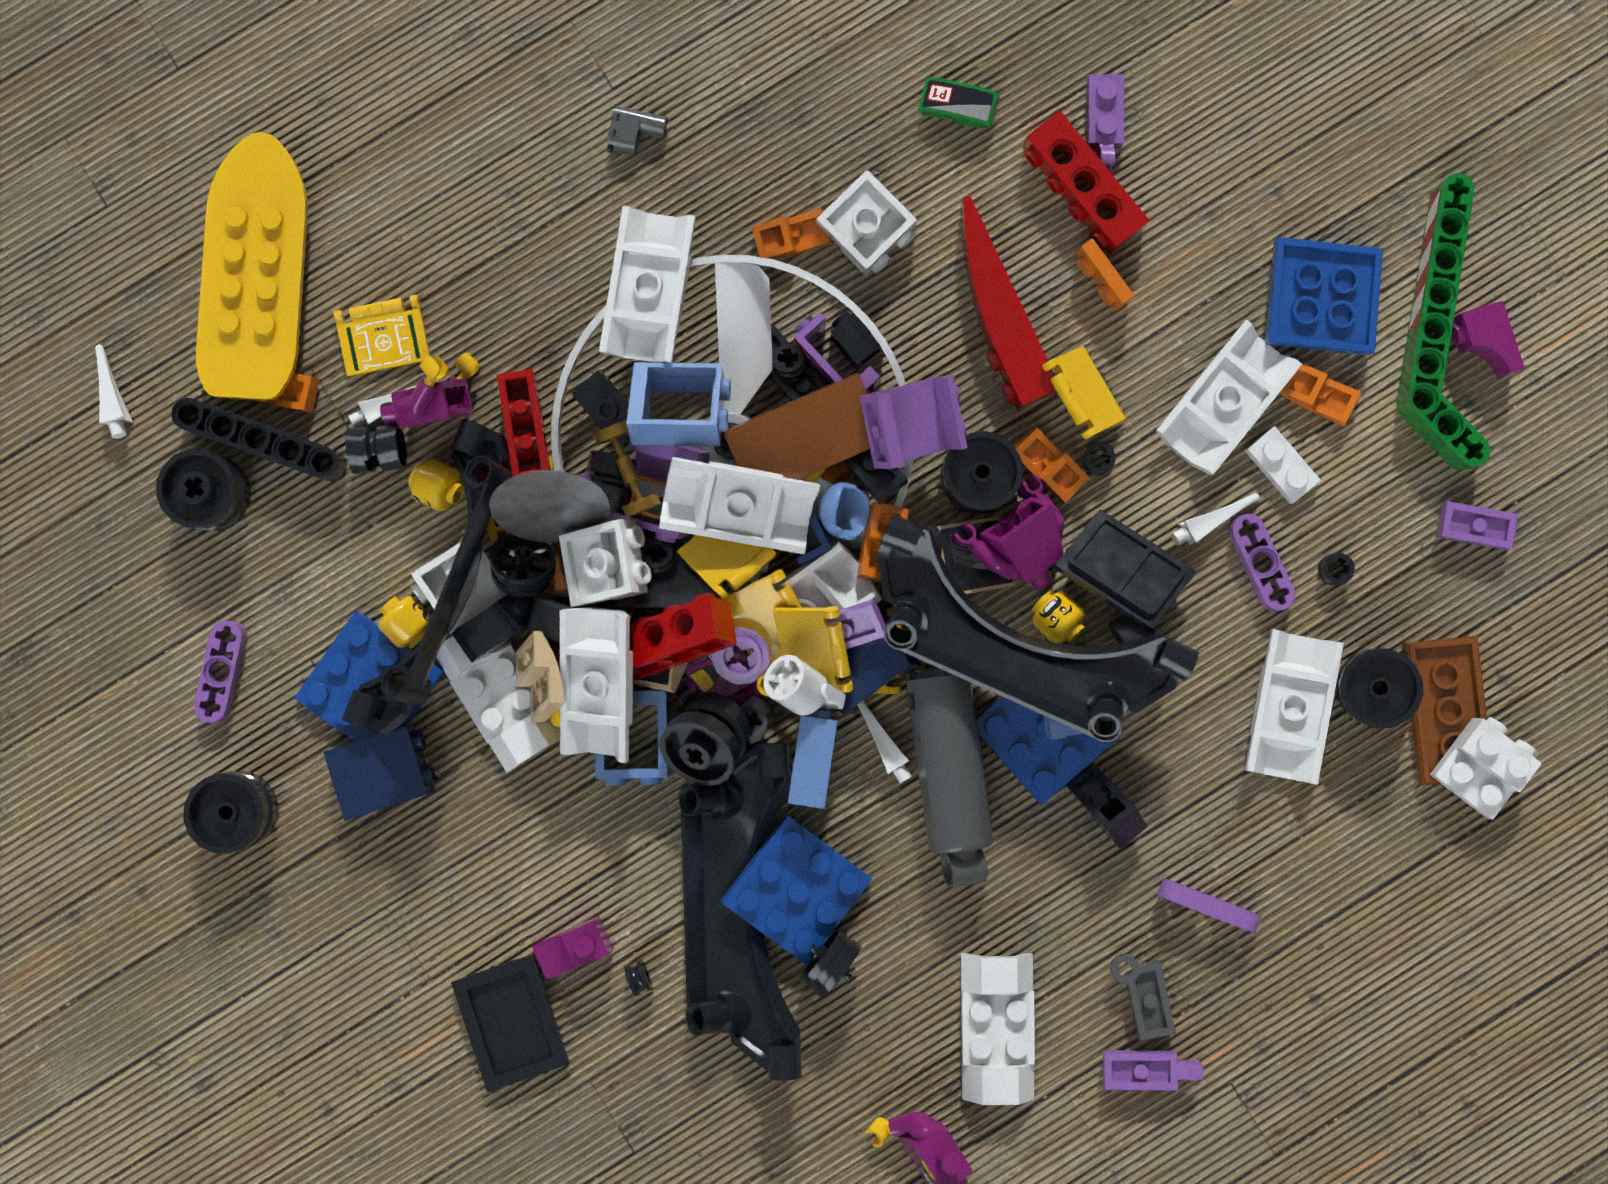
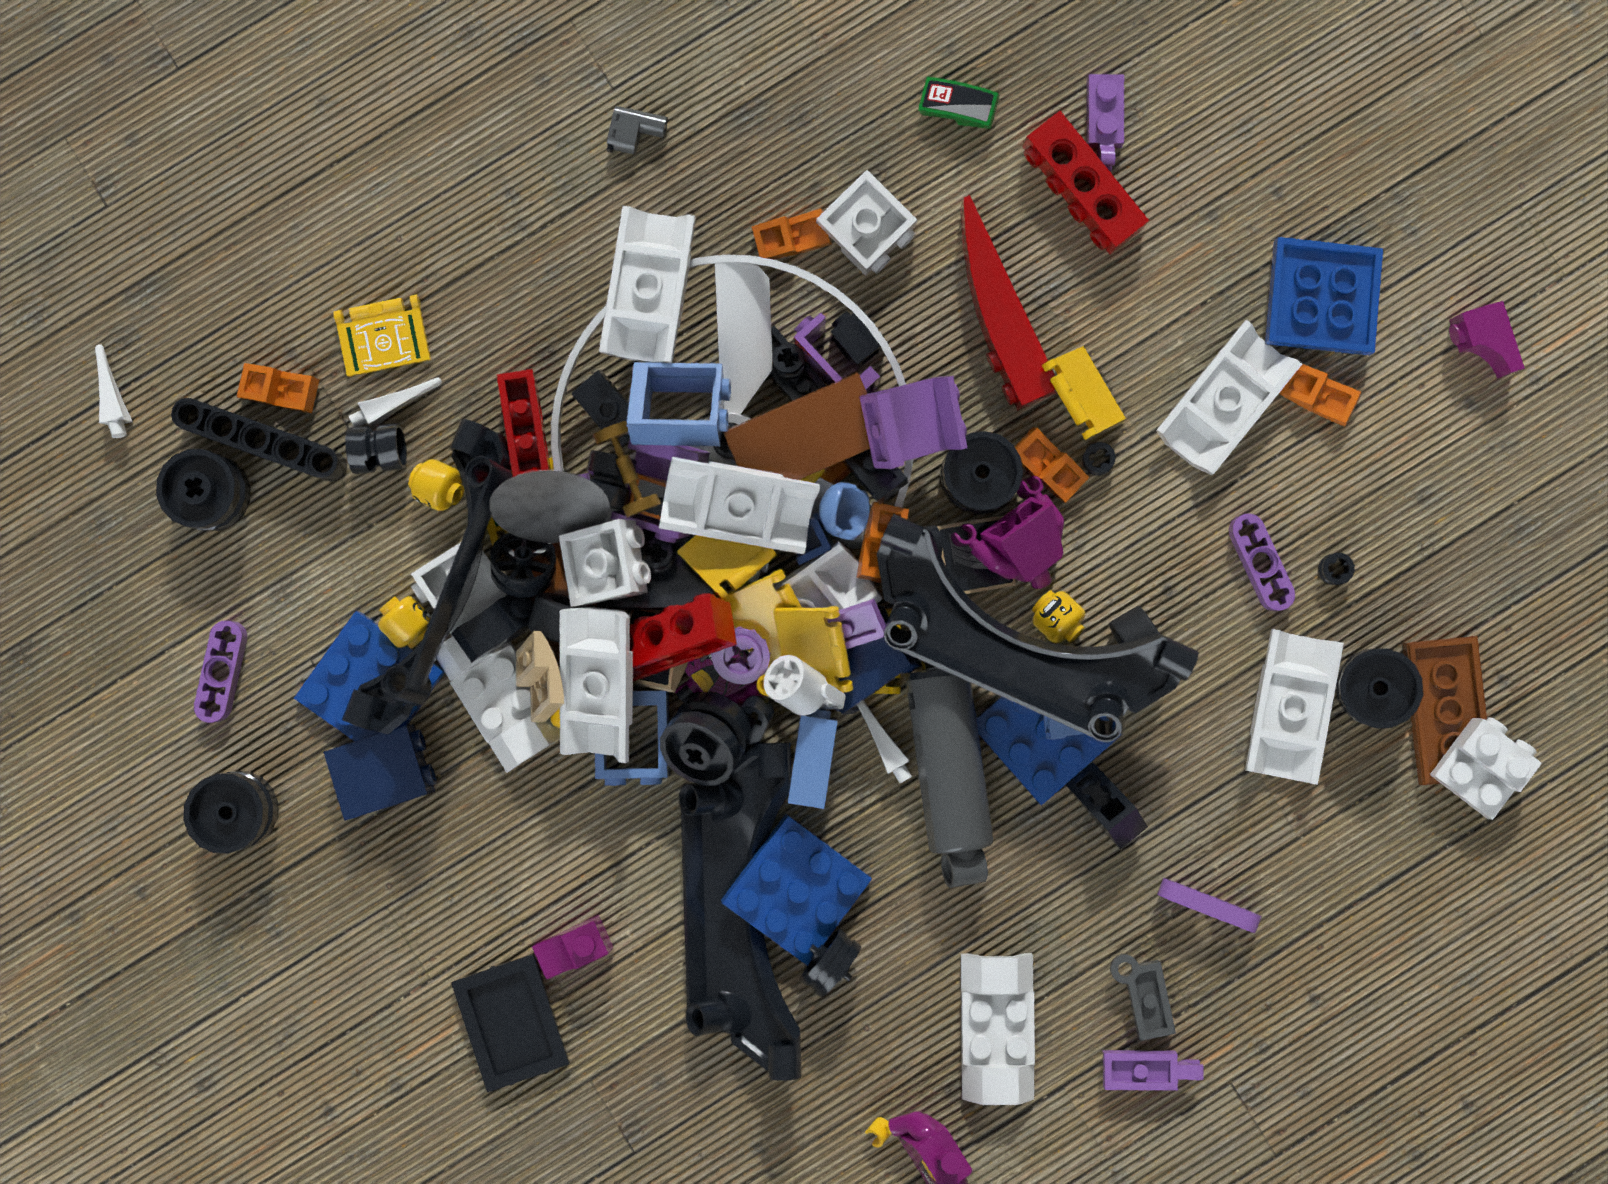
yellow piece [196,132,308,401] -> none
magenta torso [380,353,479,429] -> none
black bush [624,959,653,996] -> none
black piece [1054,509,1196,632] -> none
orange plate [1076,238,1135,311] -> none
white piece [1171,493,1260,546] -> none
white plate [1244,426,1321,504] -> none
green beam [1396,173,1491,471] -> none
medium lavender plate [1437,501,1518,550] -> none

